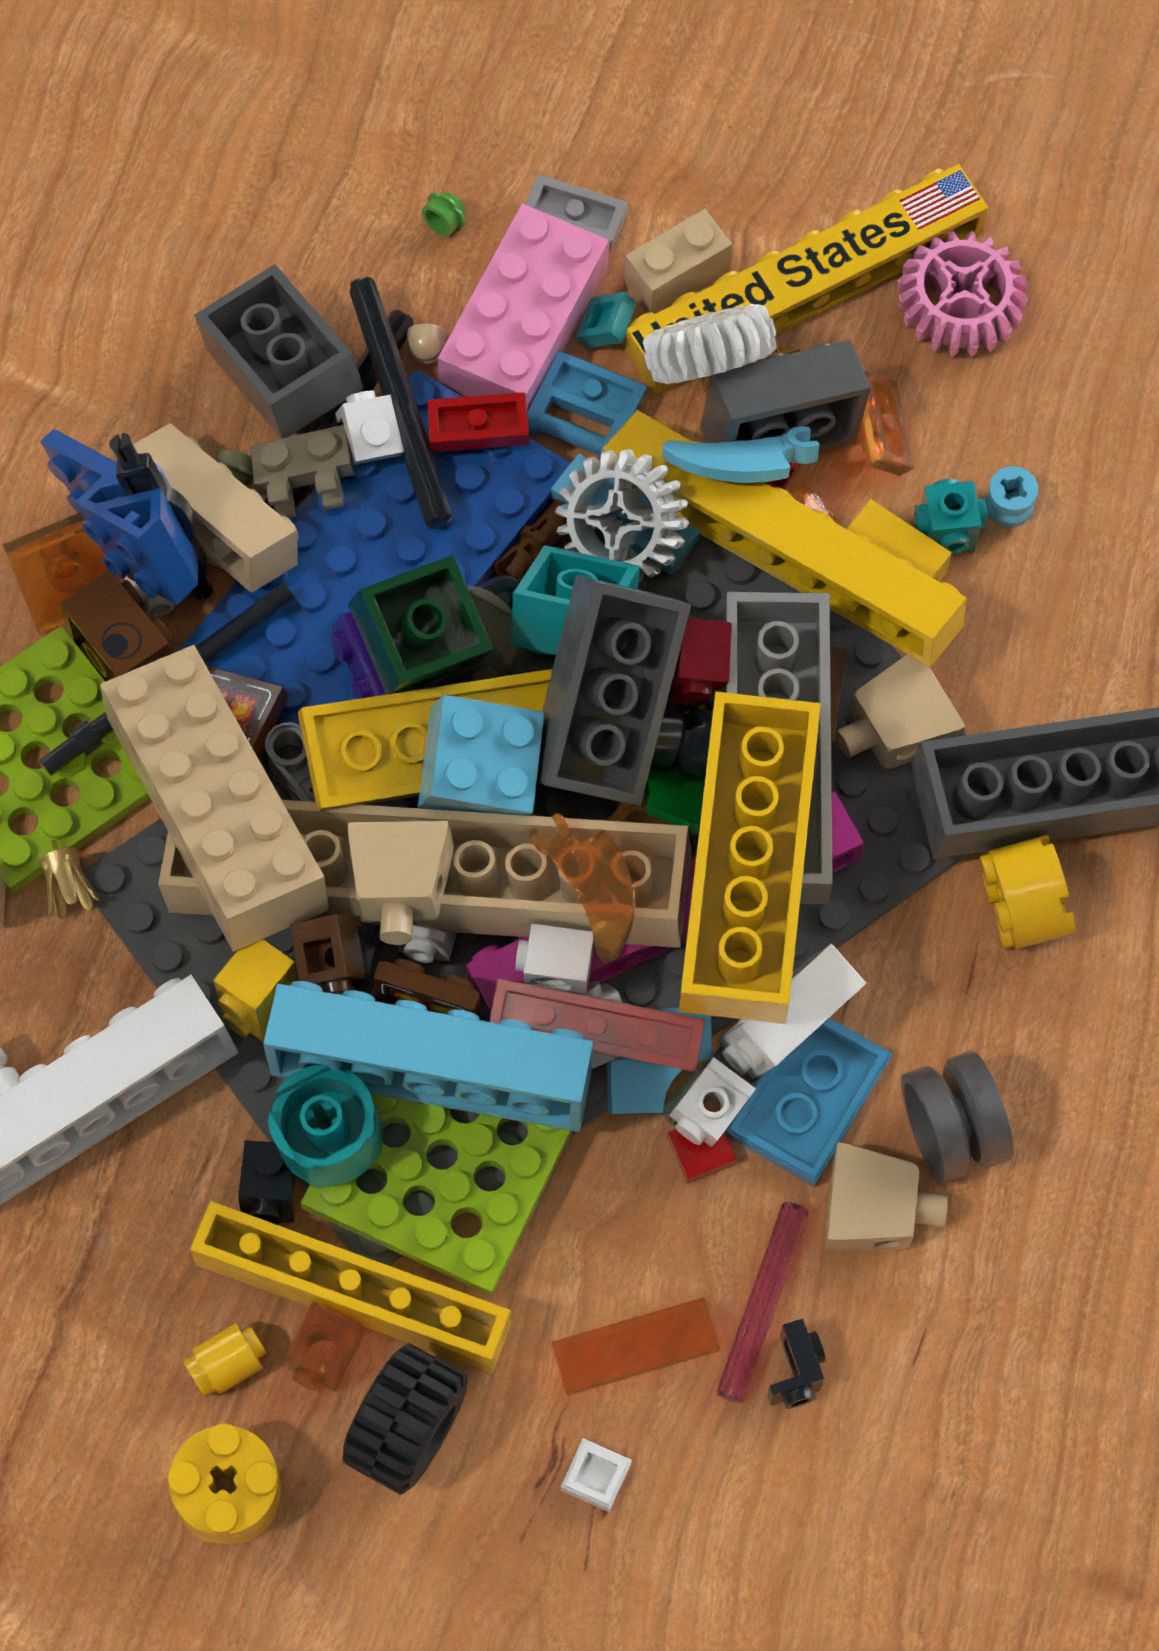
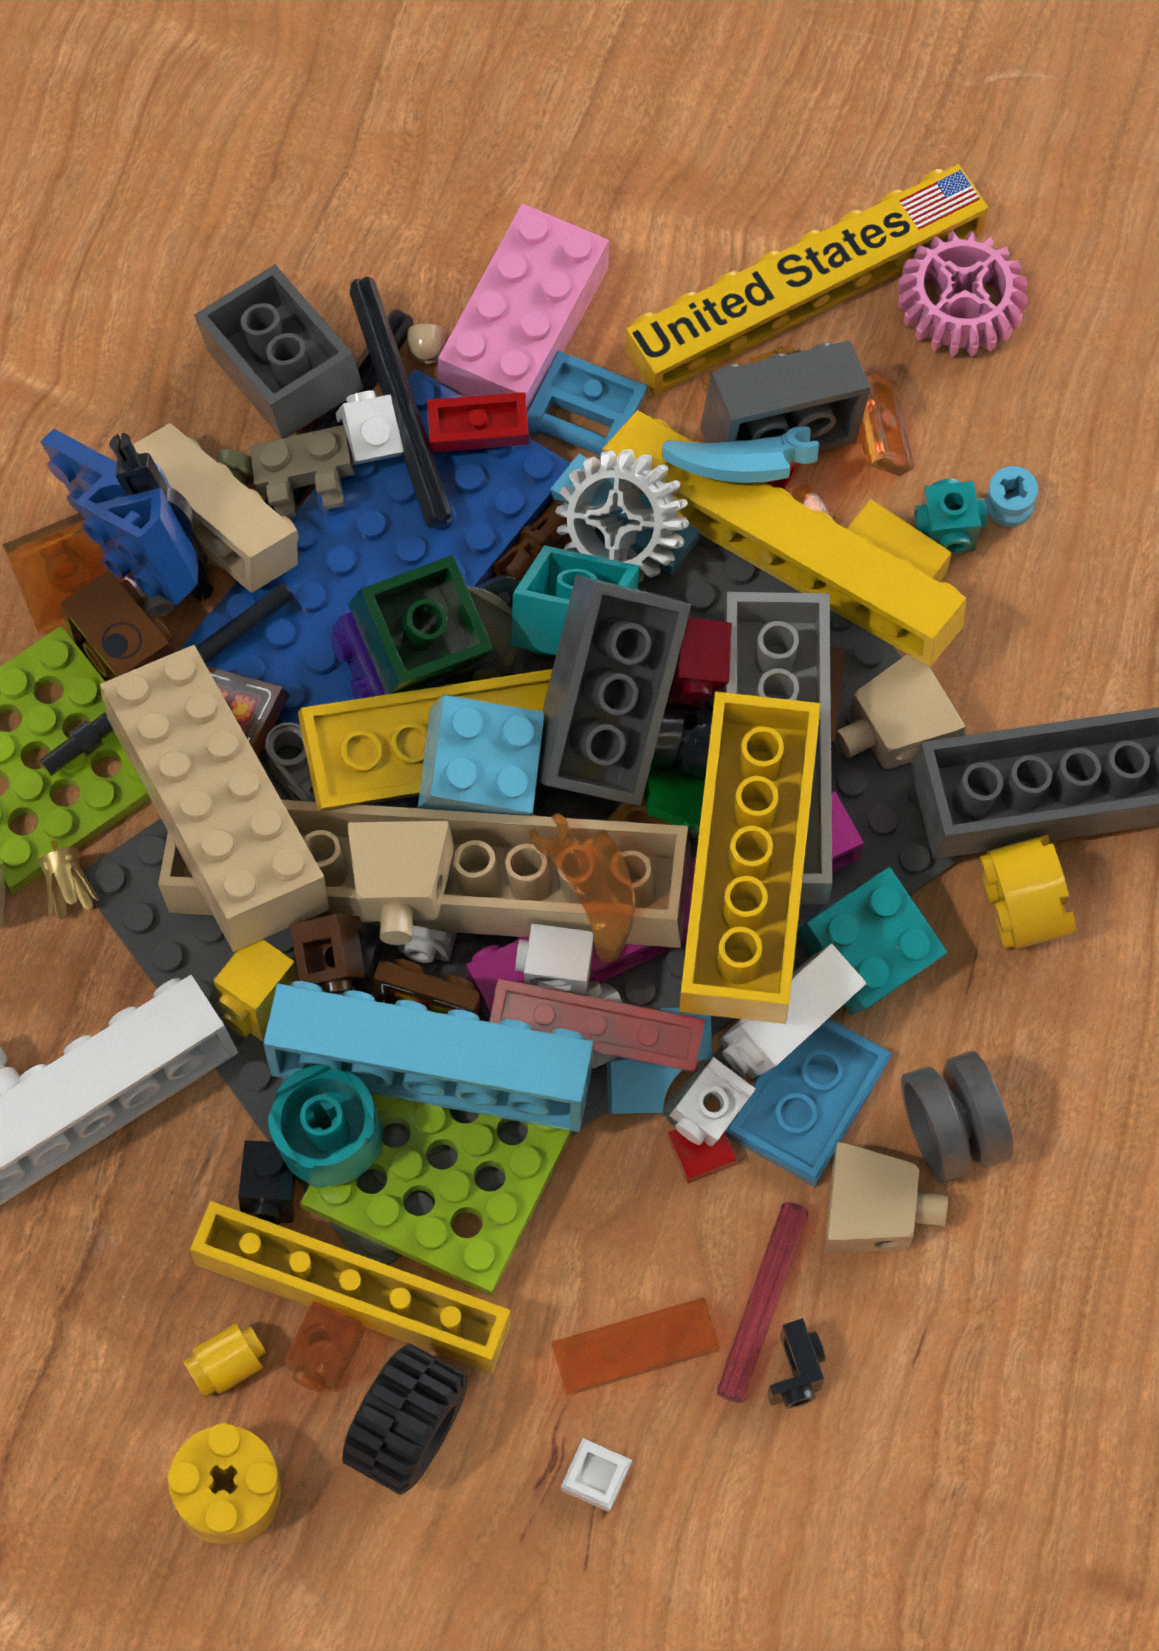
bright green plate [422,192,466,237] -> none
light grey plate [526,174,628,251] -> none
teal plate [576,291,637,349] -> none
tan brick [624,209,732,314] -> none
white gear [643,304,777,384] -> none
none -> teal brick [796,866,948,1015]

